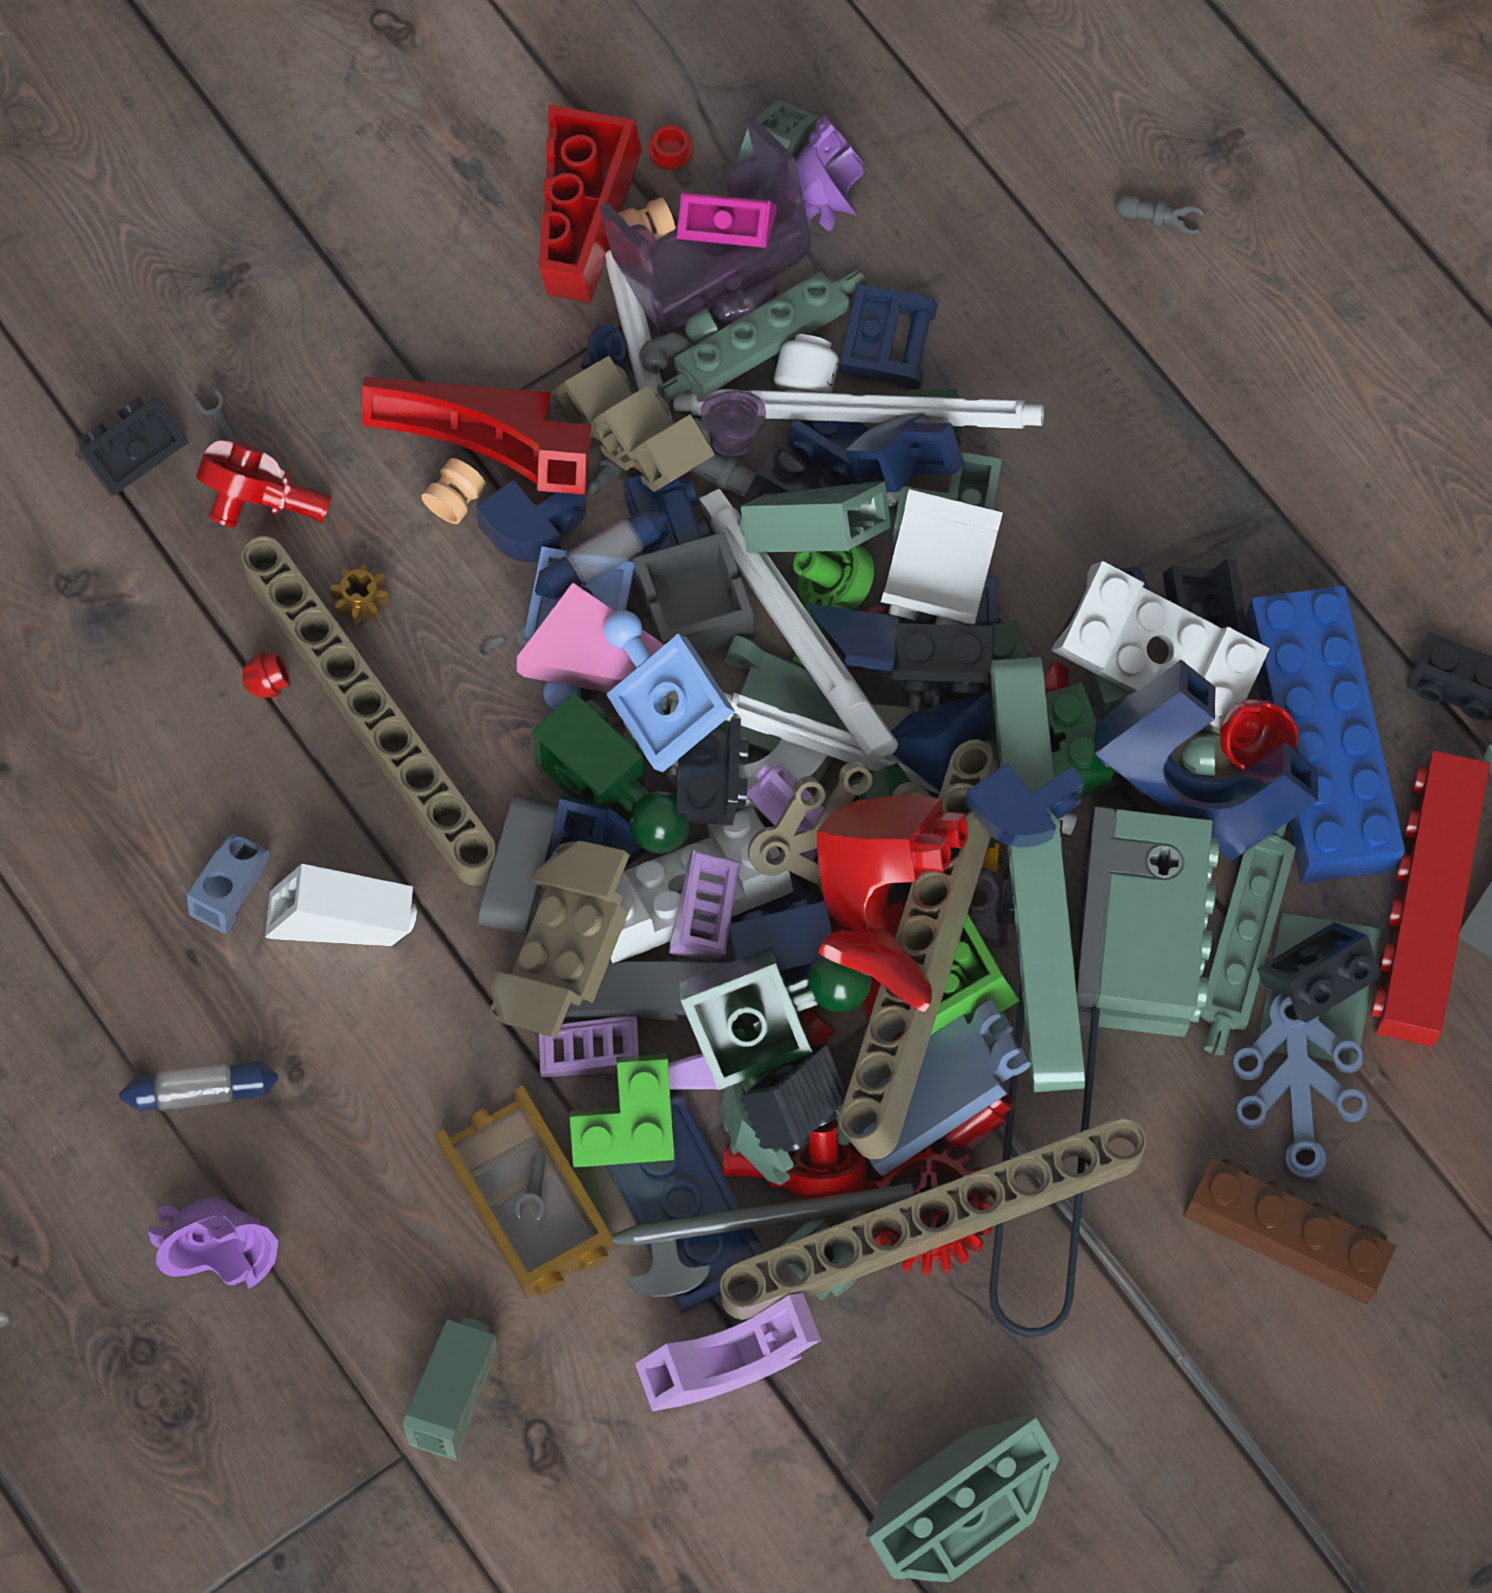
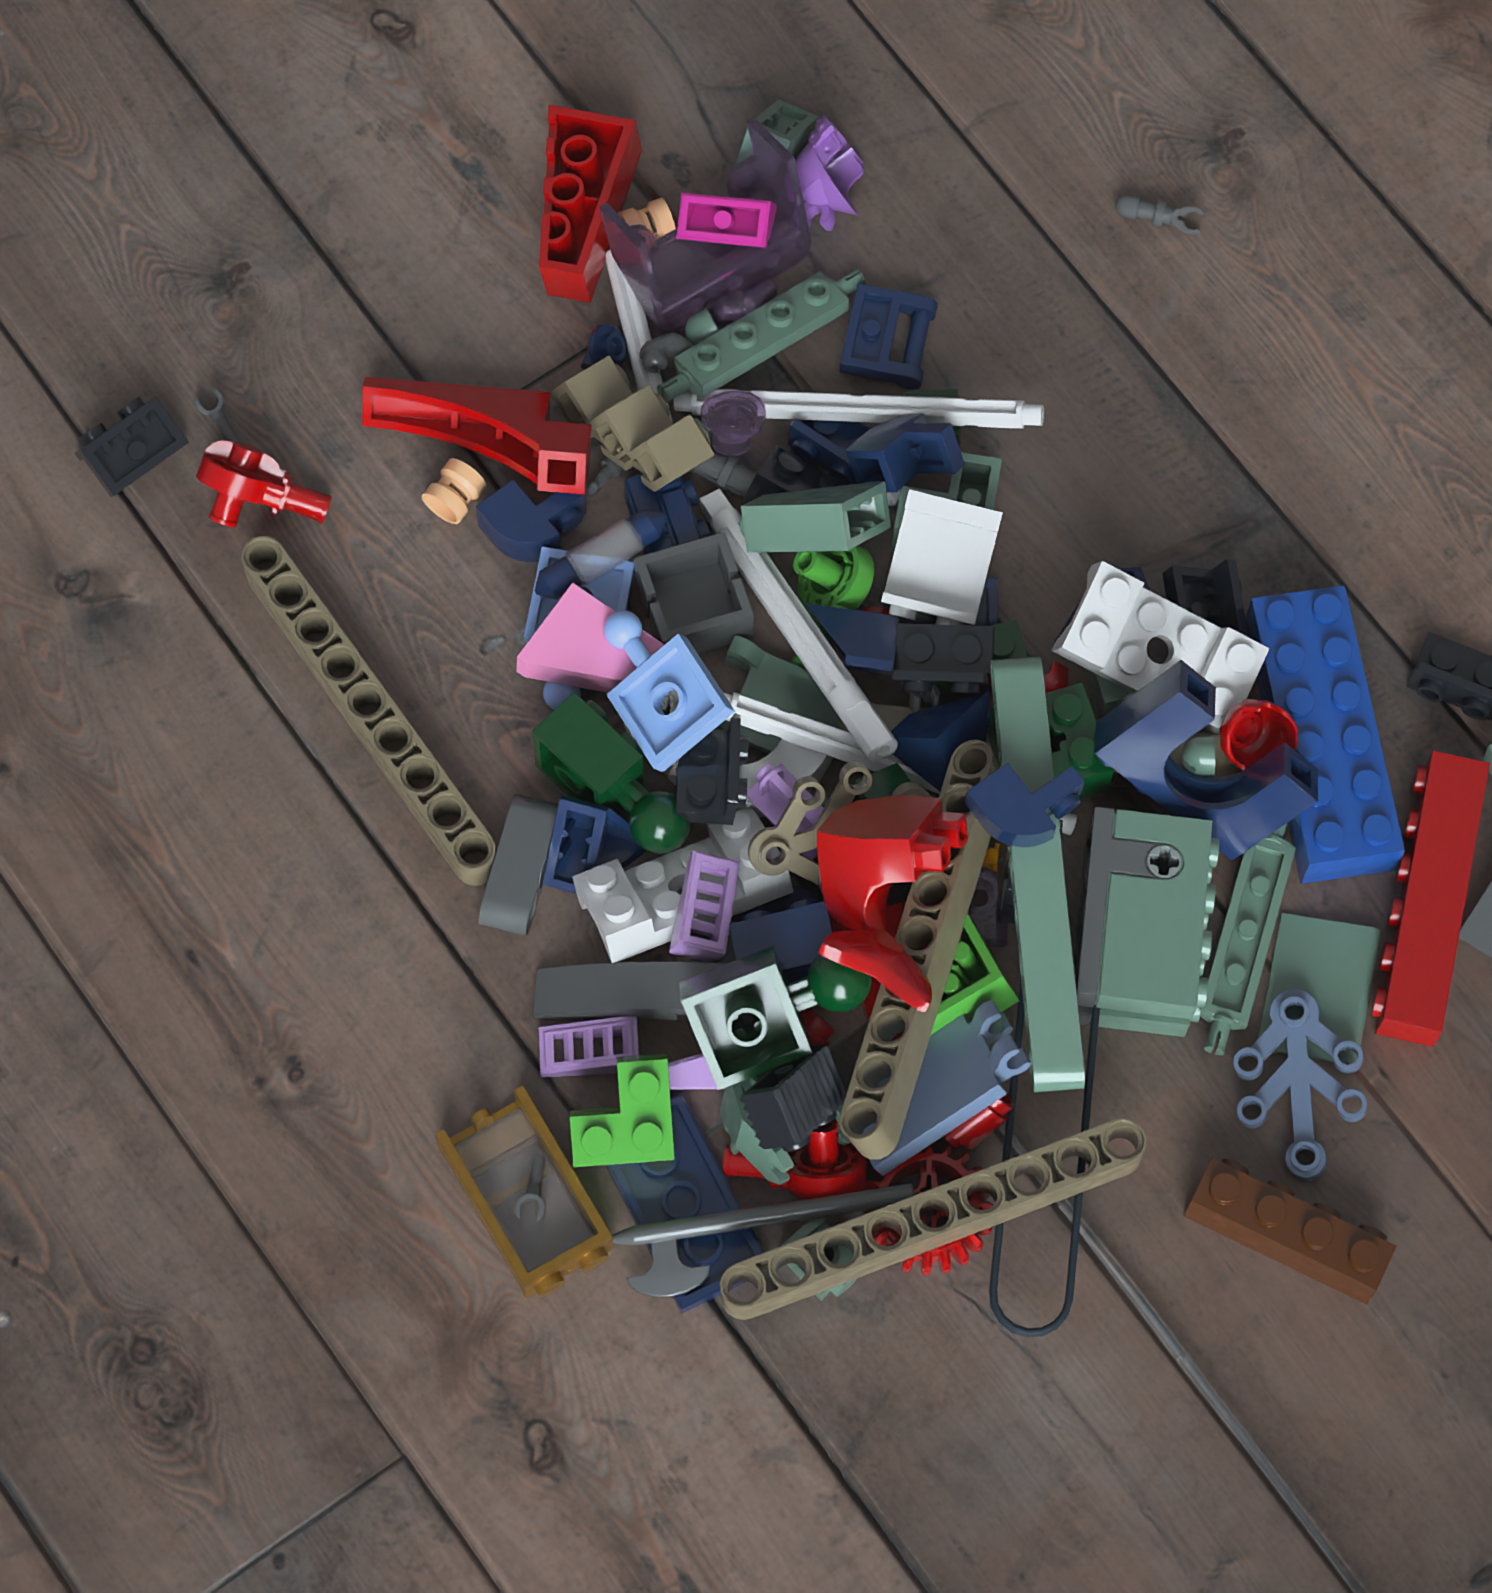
piece [119,1062,278,1111] -> none
medium lavender helmet [148,1196,279,1289] -> none
sand blue leg [187,833,270,935] -> none
red plate [242,651,291,698] -> none
white slope [265,864,417,946] -> none
pearl gold gear [330,564,390,627] -> none
sand green slope [402,1317,498,1461] -> none
dark tan piece [490,841,630,1038] -> none
lavender arch [635,1293,821,1411] -> none
red plate [648,125,693,170] -> none
white head [774,334,839,393] -> none
sand green wedge [865,1415,1060,1582] -> none
black bracket [1257,922,1381,1023] -> none

